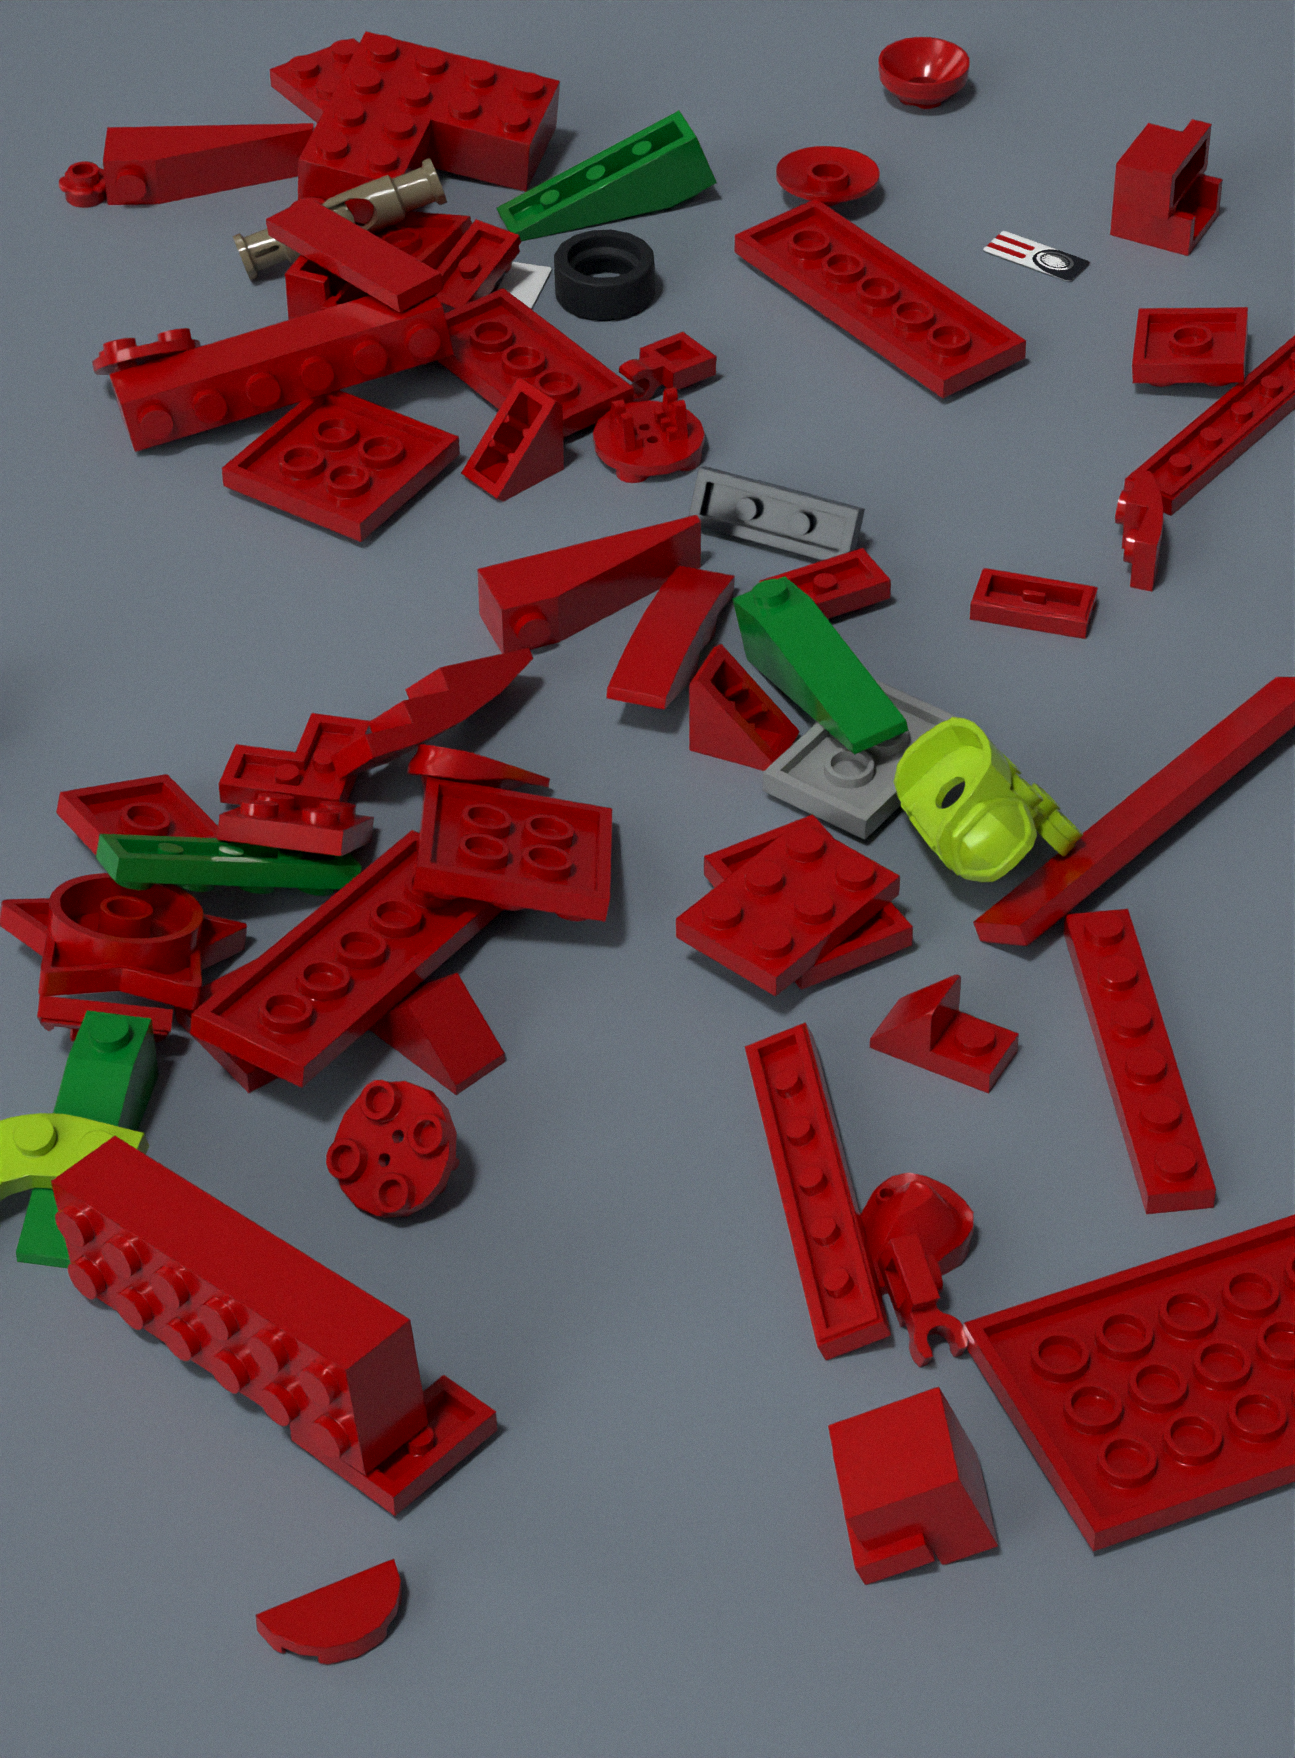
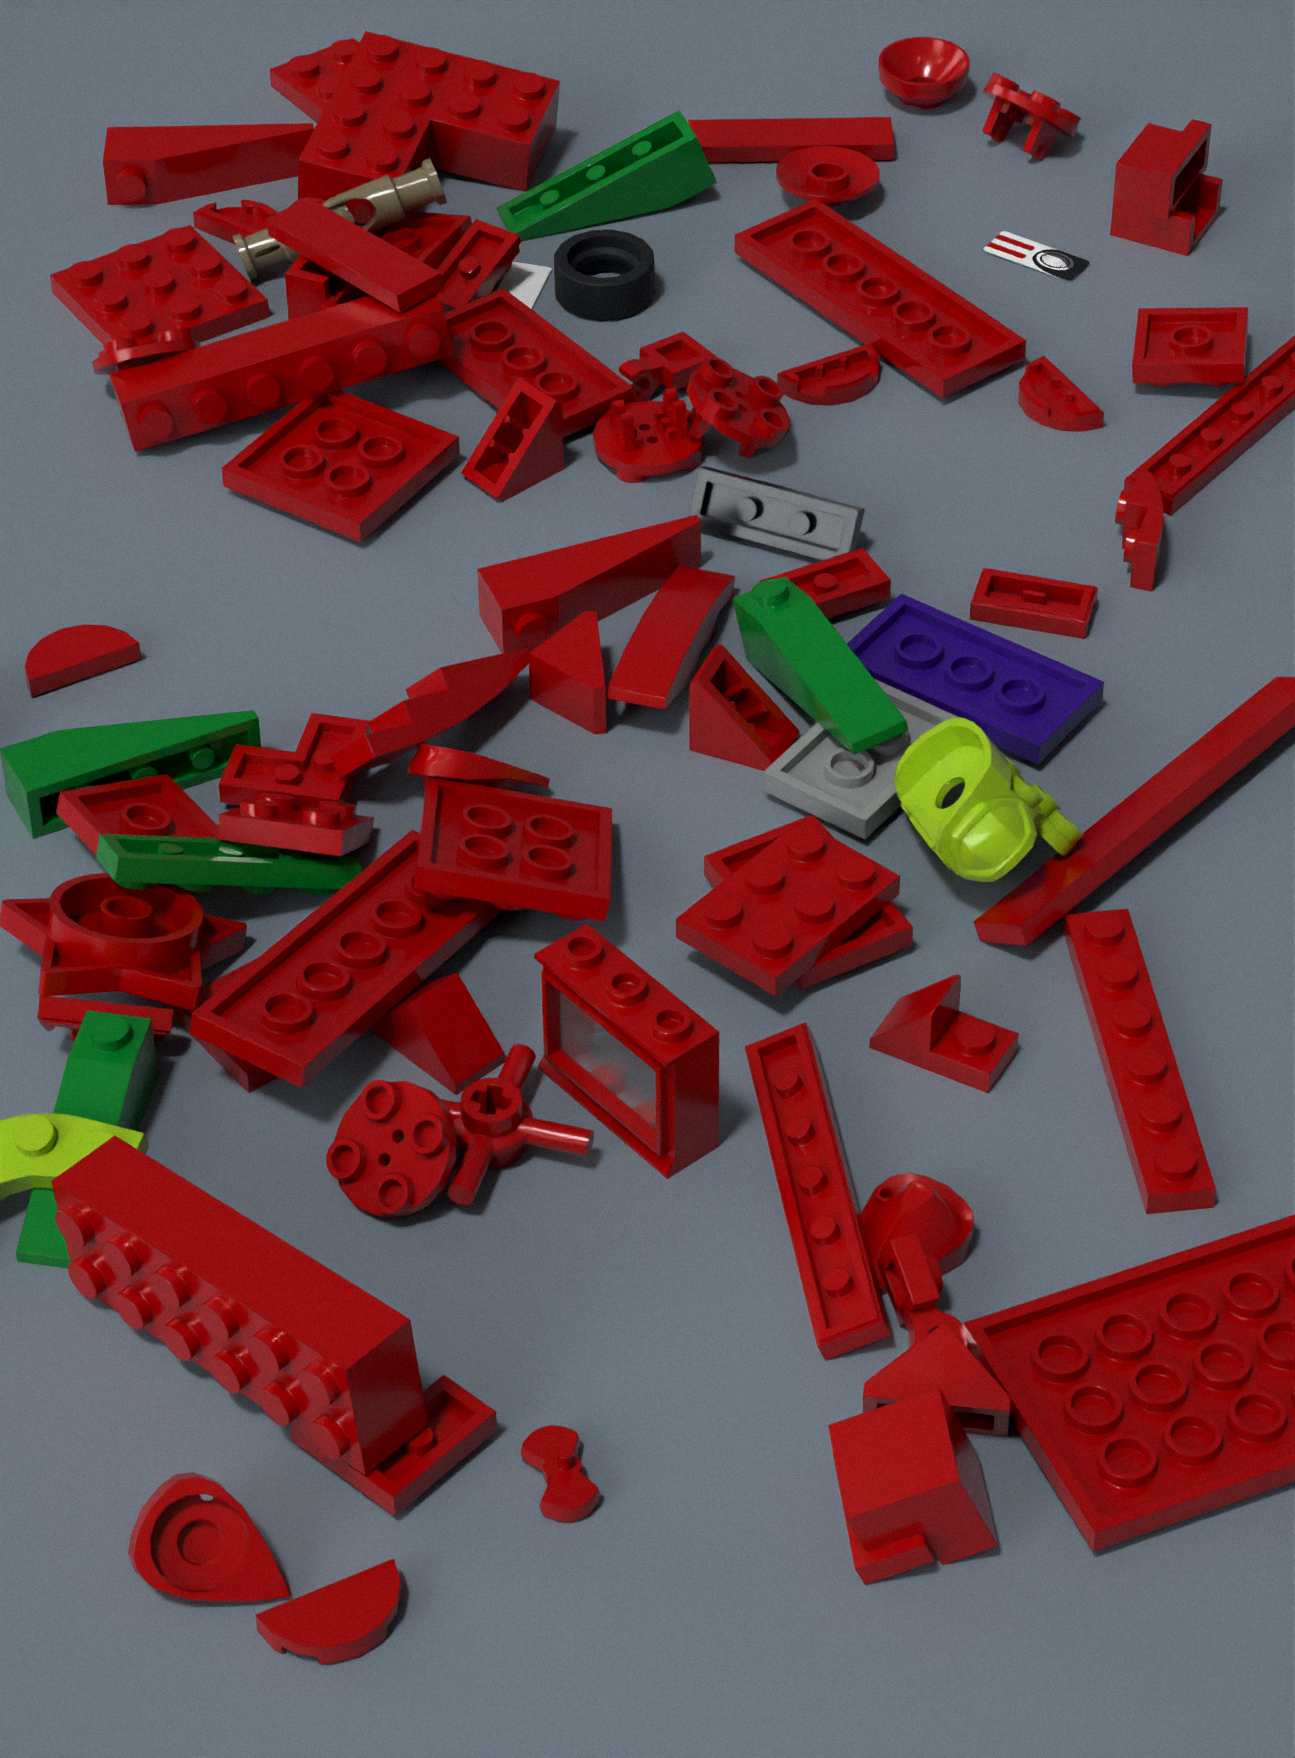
red plate [59,161,107,208] -> none
none -> green slope [0,710,261,839]
none -> red tile [24,624,141,697]
none -> red plate [50,225,269,346]
none -> red piece [128,1472,290,1601]
none -> red tile [193,200,279,245]
none -> red bar [440,1044,594,1205]
none -> red piece [521,1425,600,1523]
none -> red slope [528,611,606,734]
none -> red window [534,923,720,1179]
none -> red plate [686,356,791,458]
none -> red tile [688,117,894,163]
none -> red tile [777,343,879,406]
none -> dark purple plate [847,594,1104,765]
none -> red slope [863,1322,1011,1437]
none -> red plate [983,73,1081,161]
none -> red tile [1018,356,1104,432]

